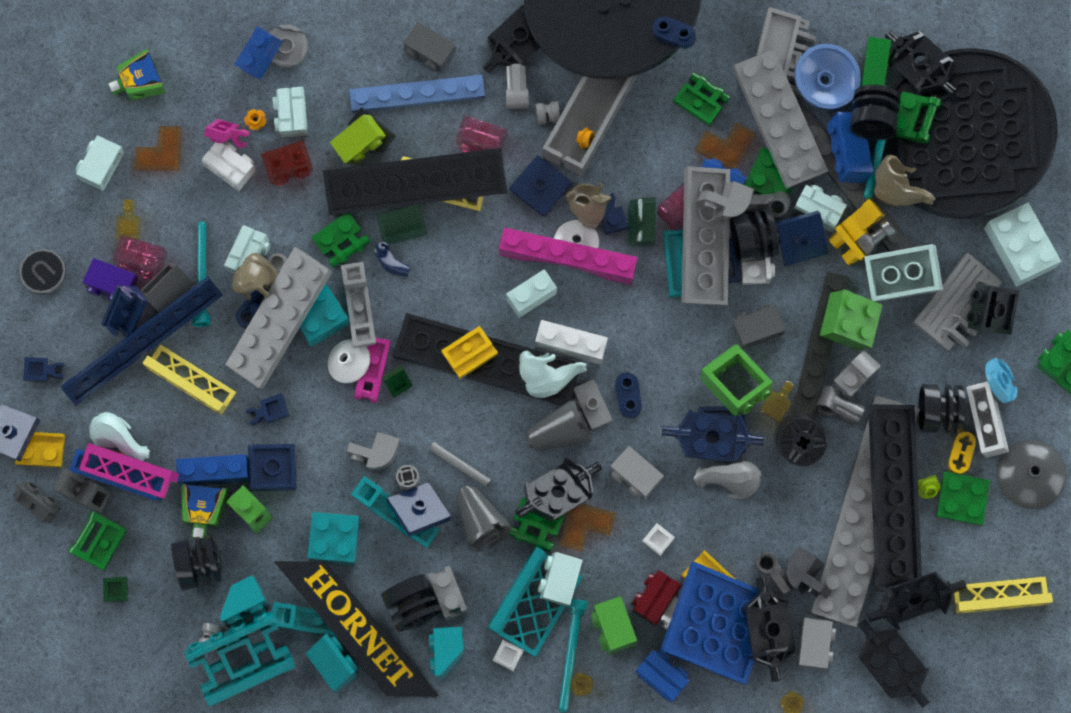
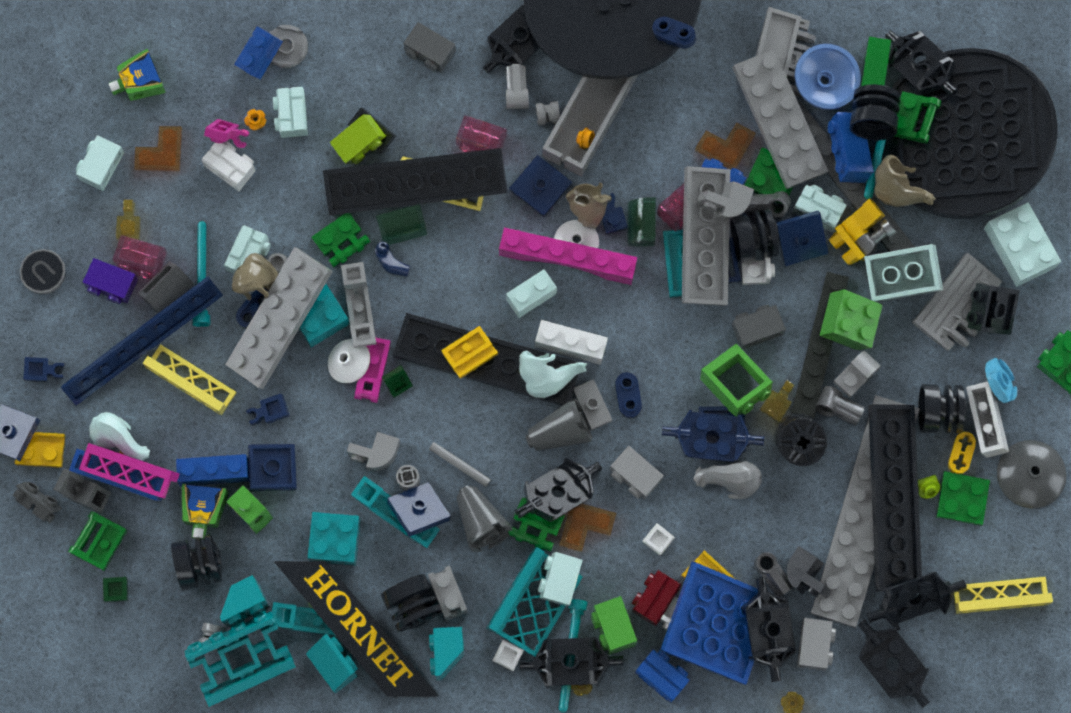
dark blue hinge [101,285,148,337] -> none
clear red brick [261,140,314,185] -> none
medium blue plate [350,75,485,113] -> none
green plate [673,72,731,127] -> none
none -> black plate [519,637,624,688]

